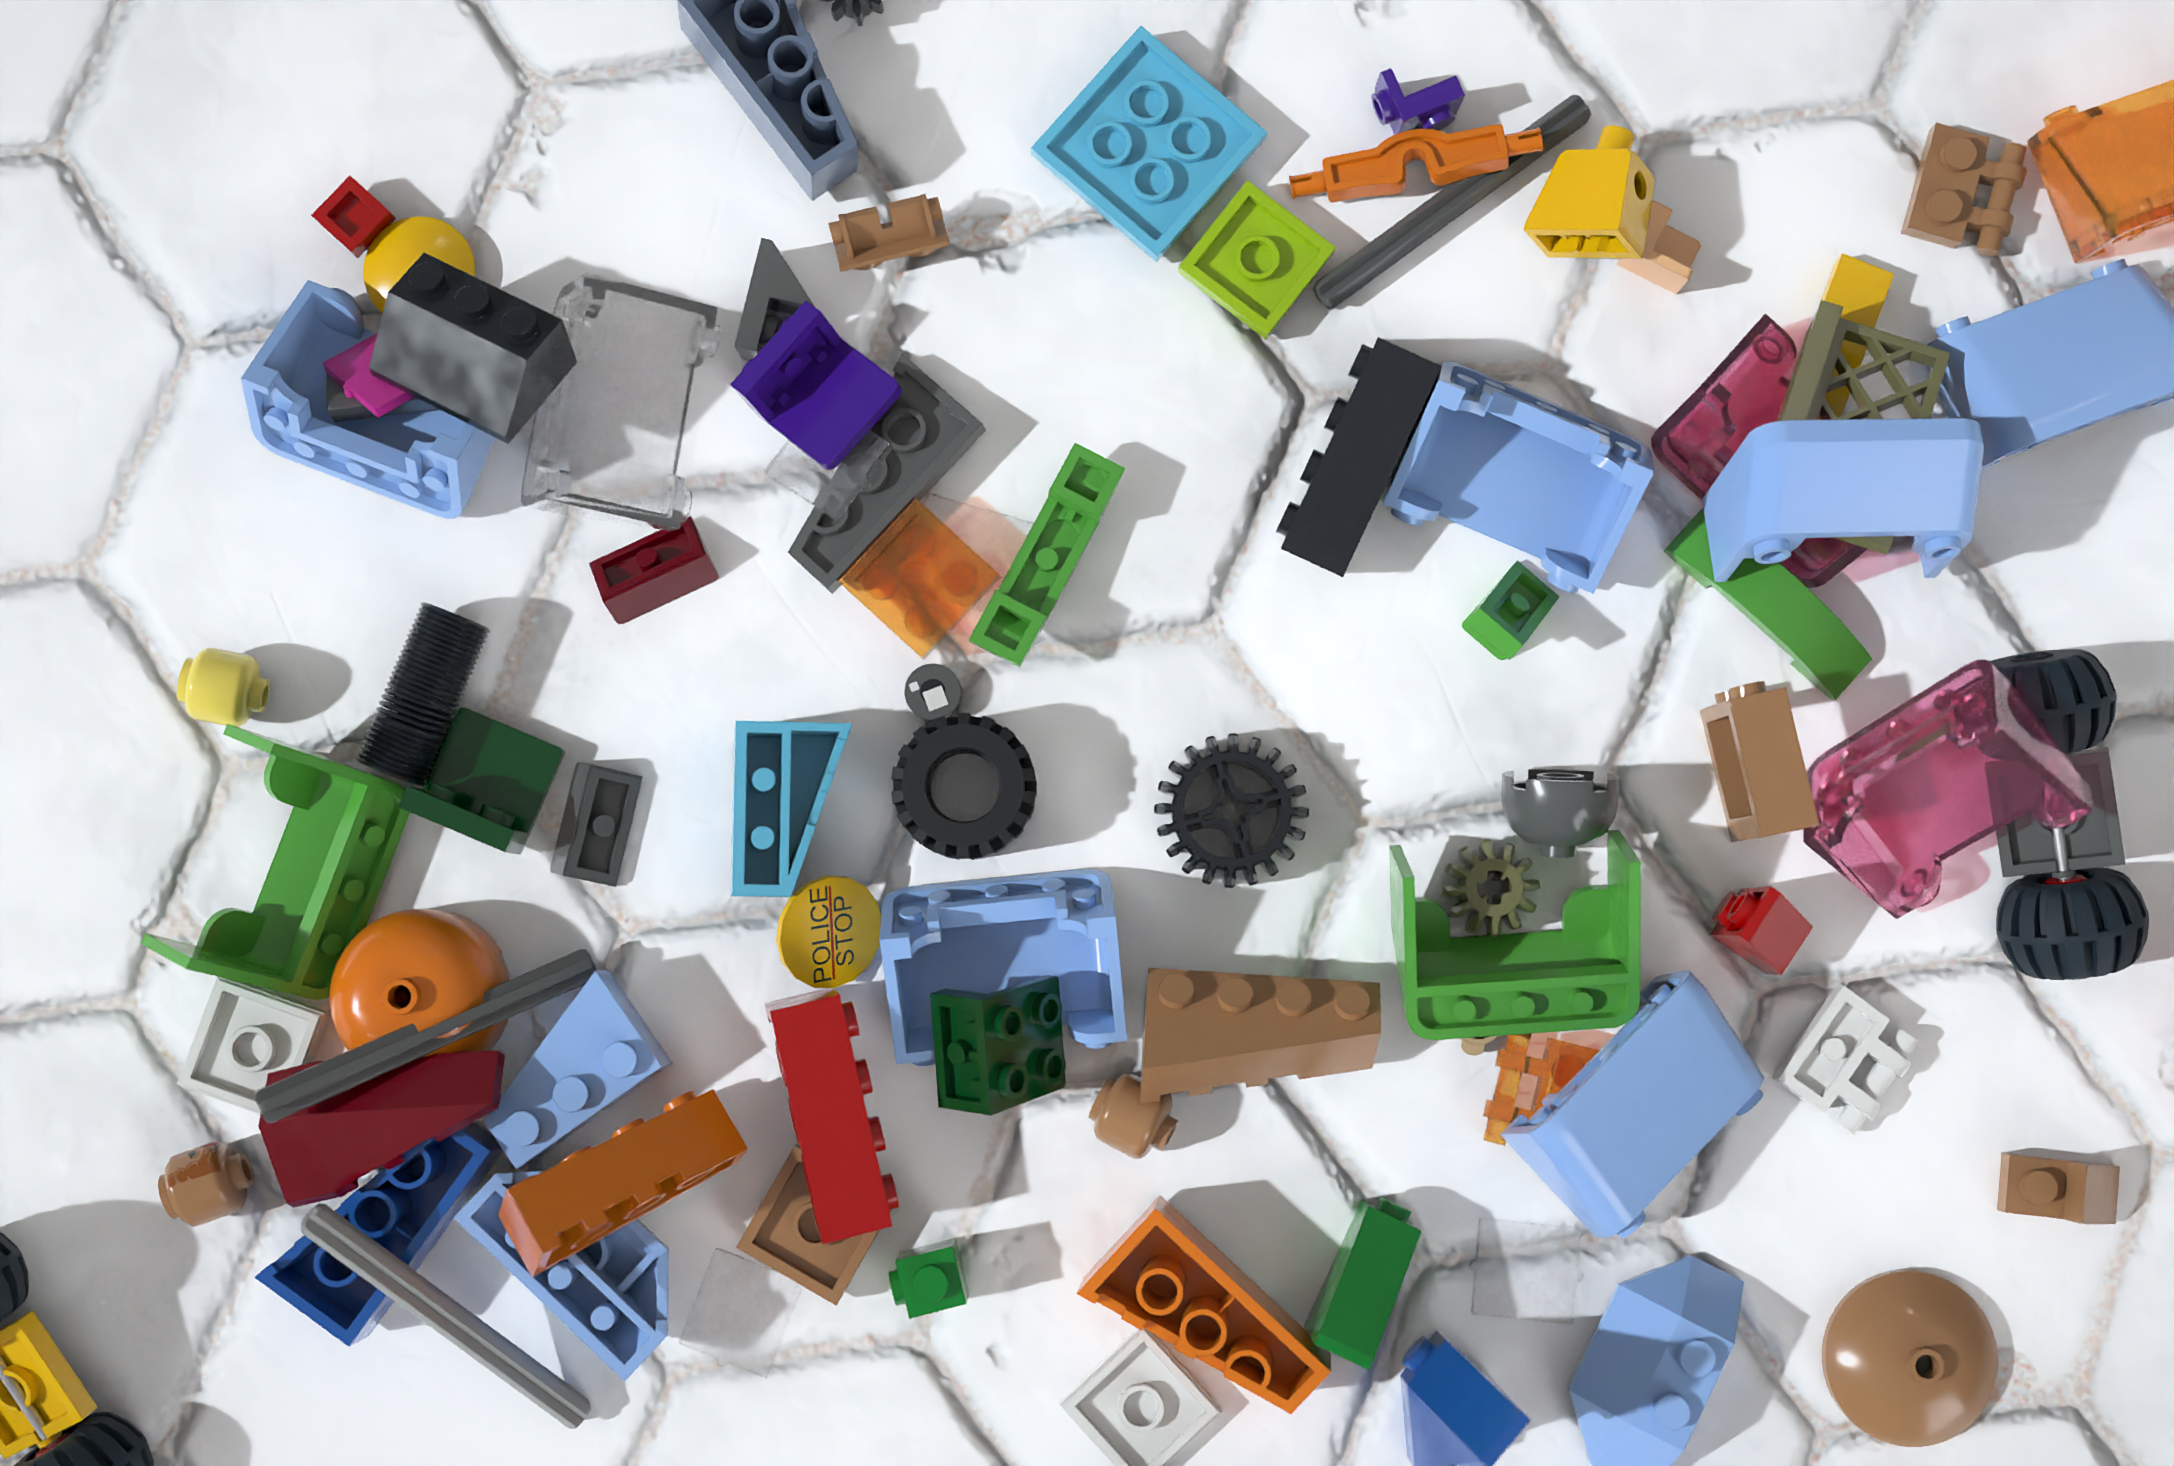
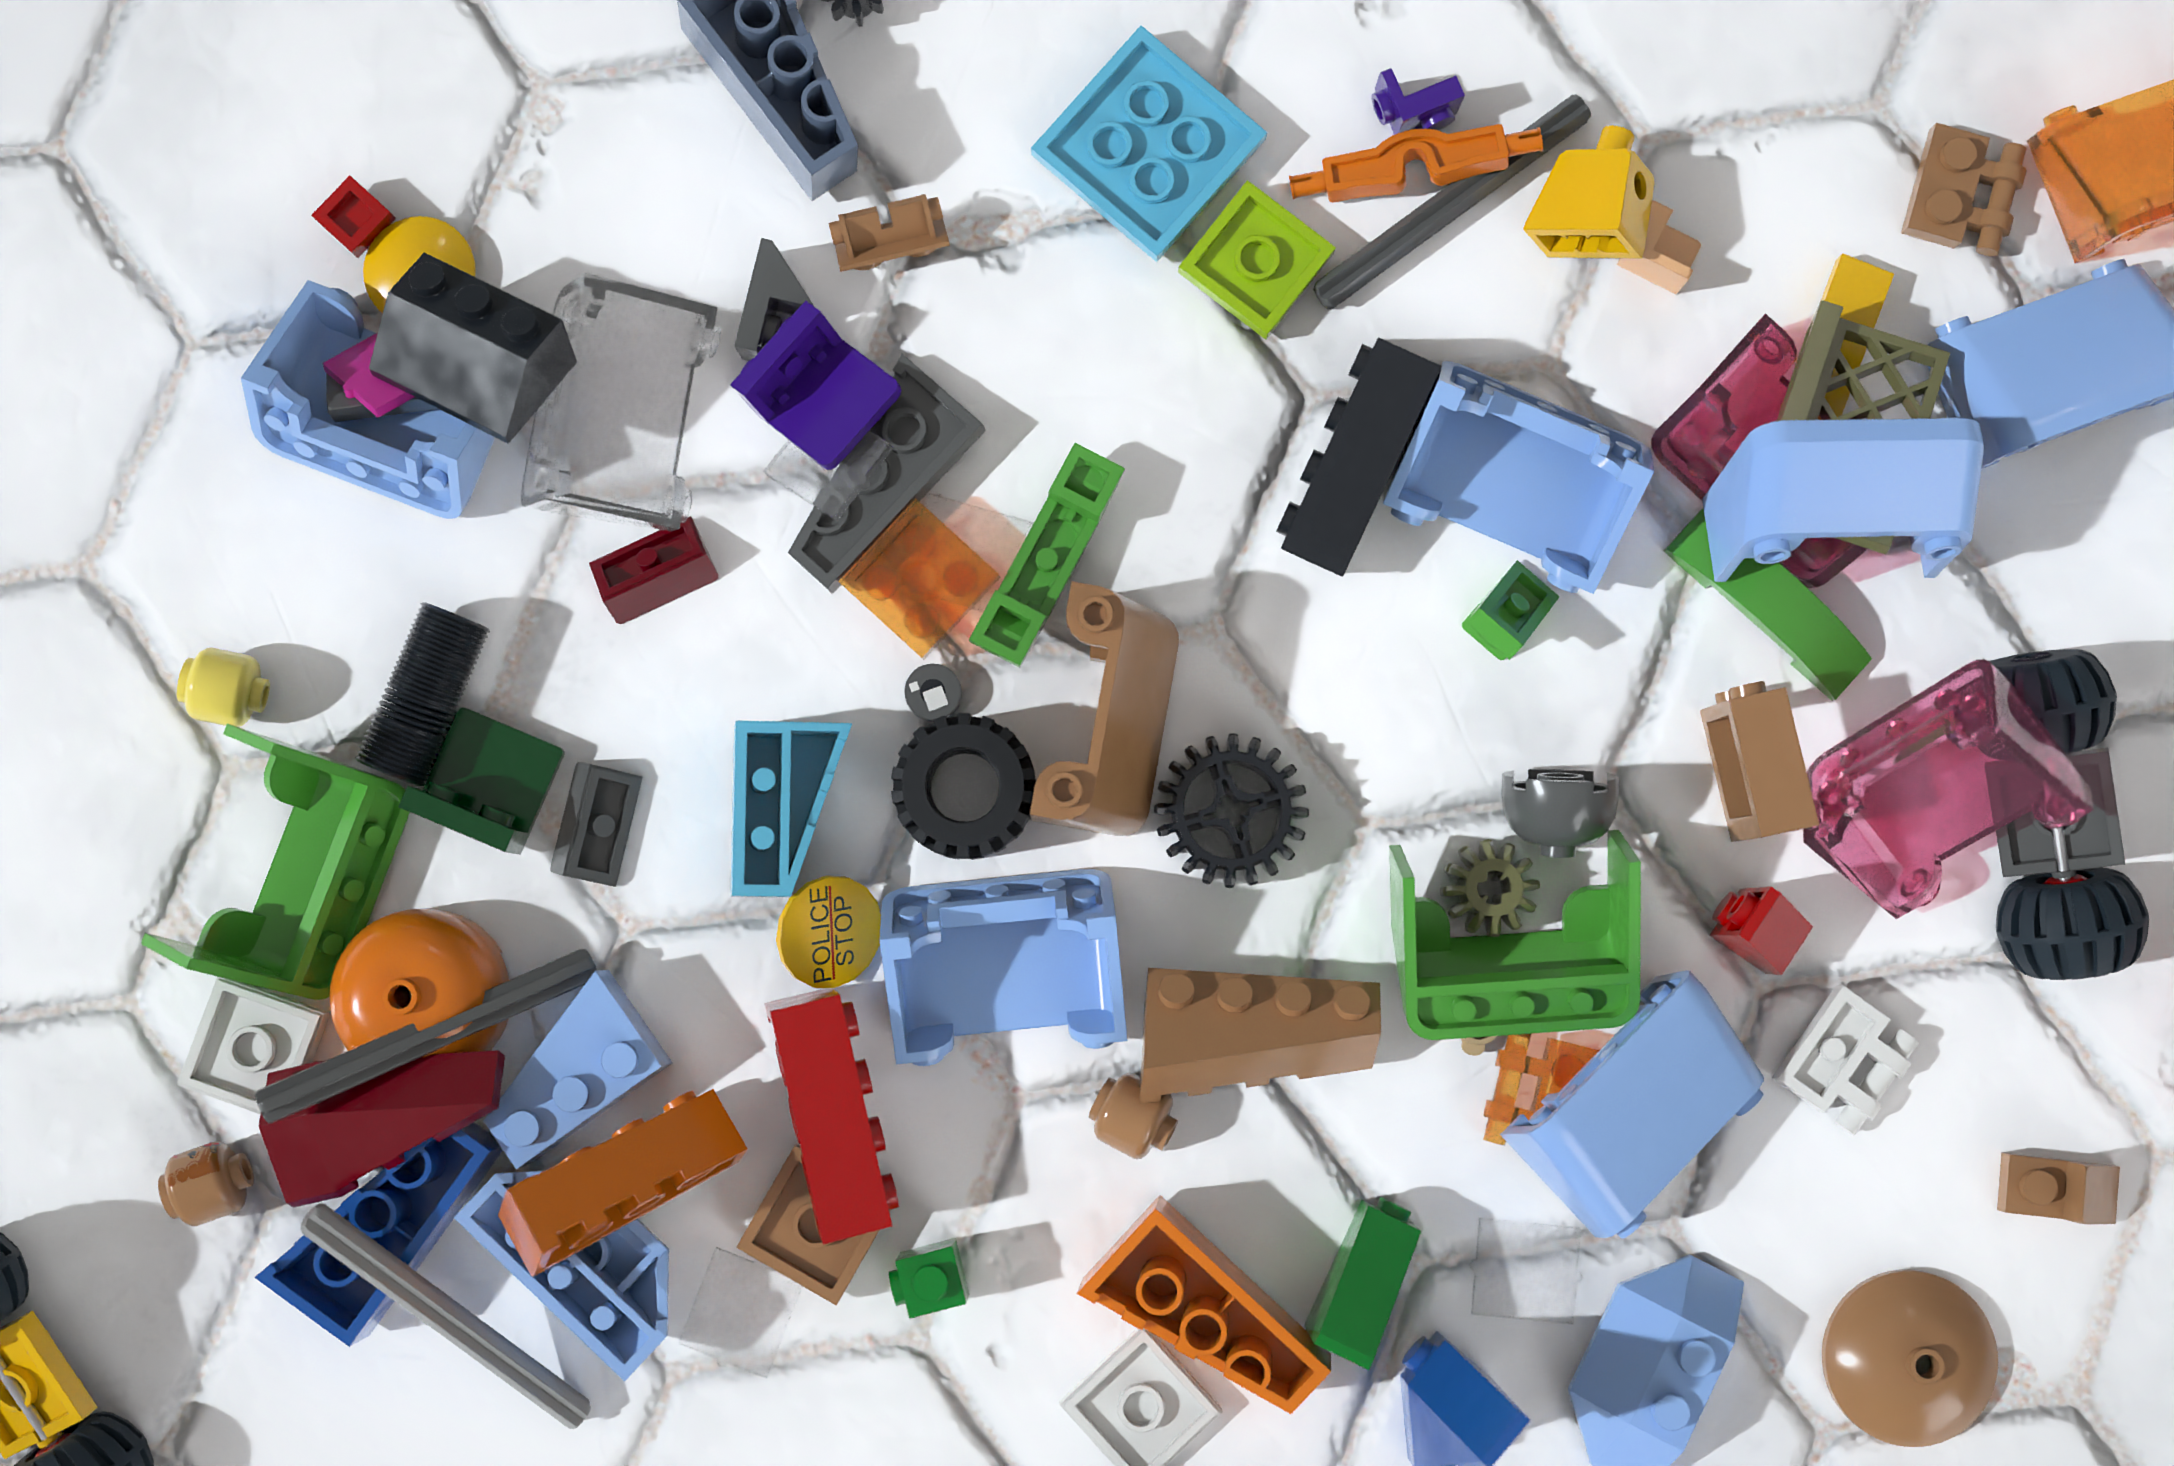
dark green bracket [930,975,1066,1116] -> none
none -> medium nougat windscreen [1030,581,1179,836]

